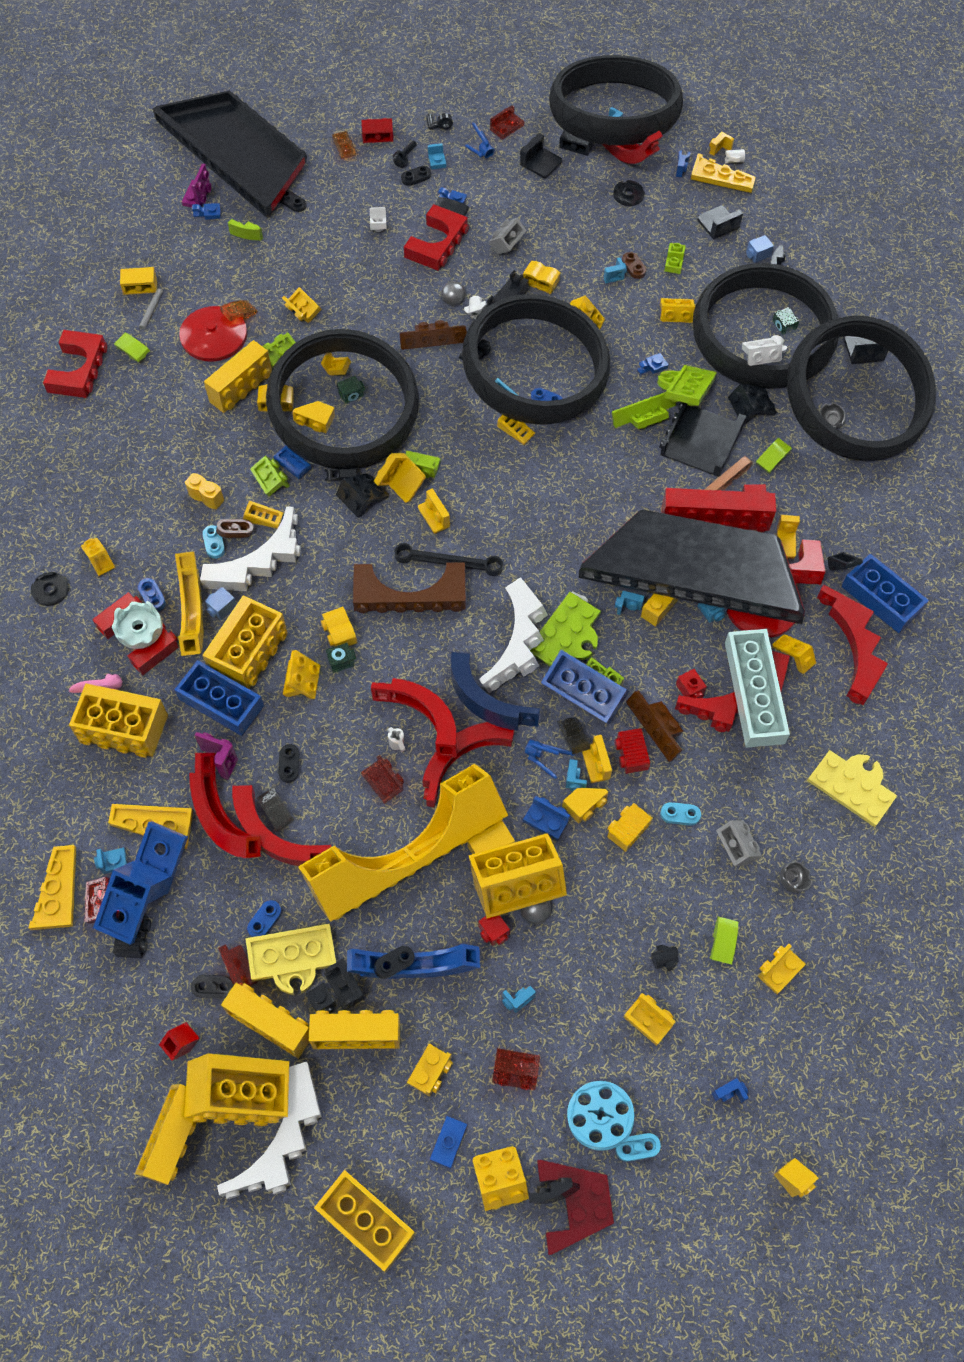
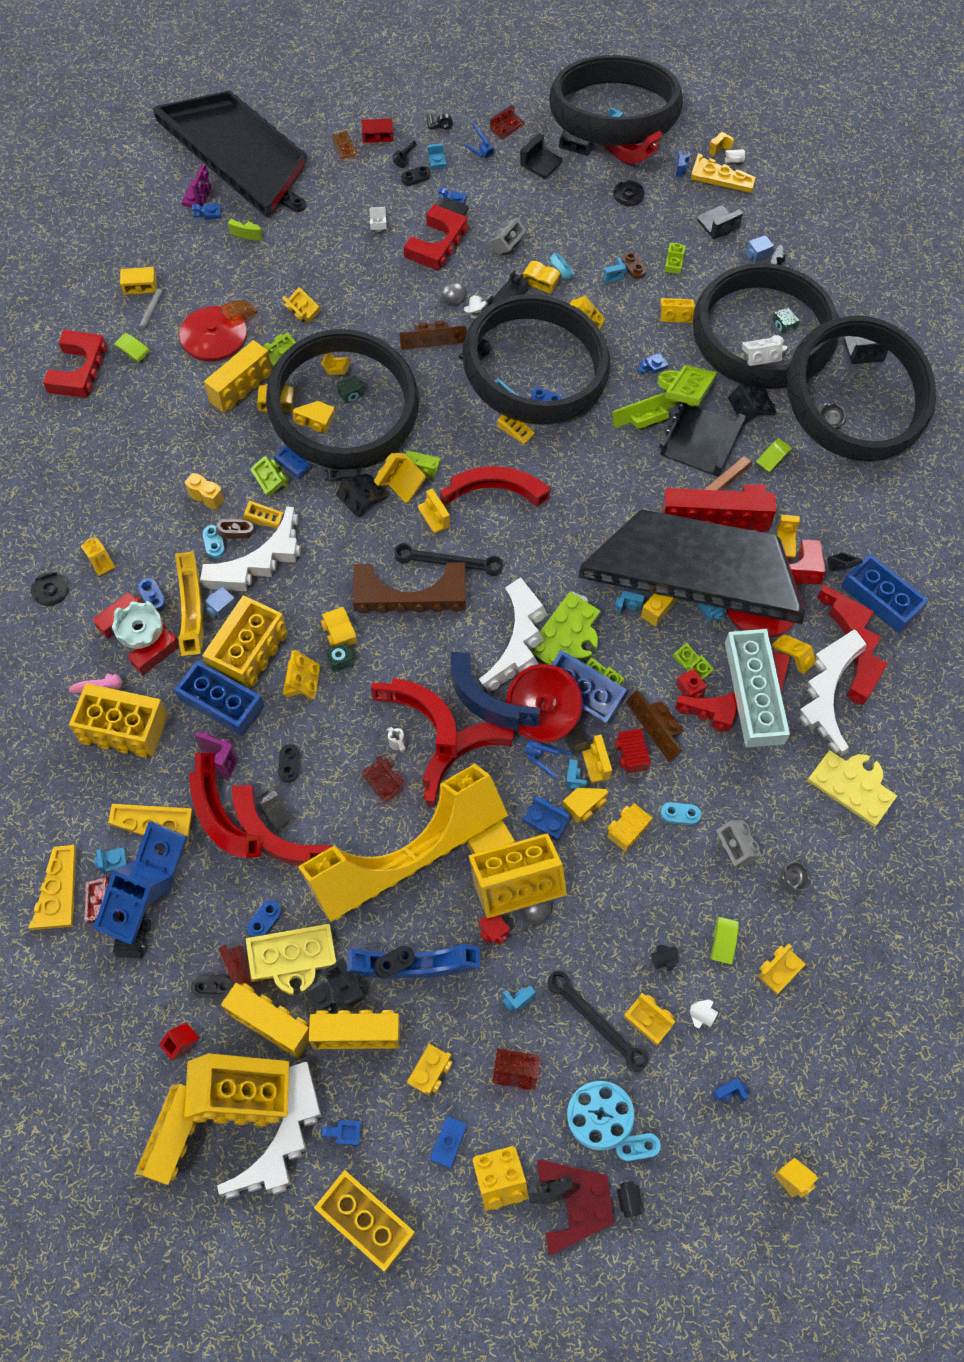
none -> blue plate [321,1120,361,1146]
none -> red arch [440,466,551,507]
none -> red dish [506,664,583,742]
none -> black piece [547,971,648,1072]
none -> medium azure plate [550,252,575,280]
none -> black brick [616,1181,643,1218]
none -> lime slope [671,643,714,680]
none -> white piece [690,999,718,1029]
none -> white arch [799,629,866,757]

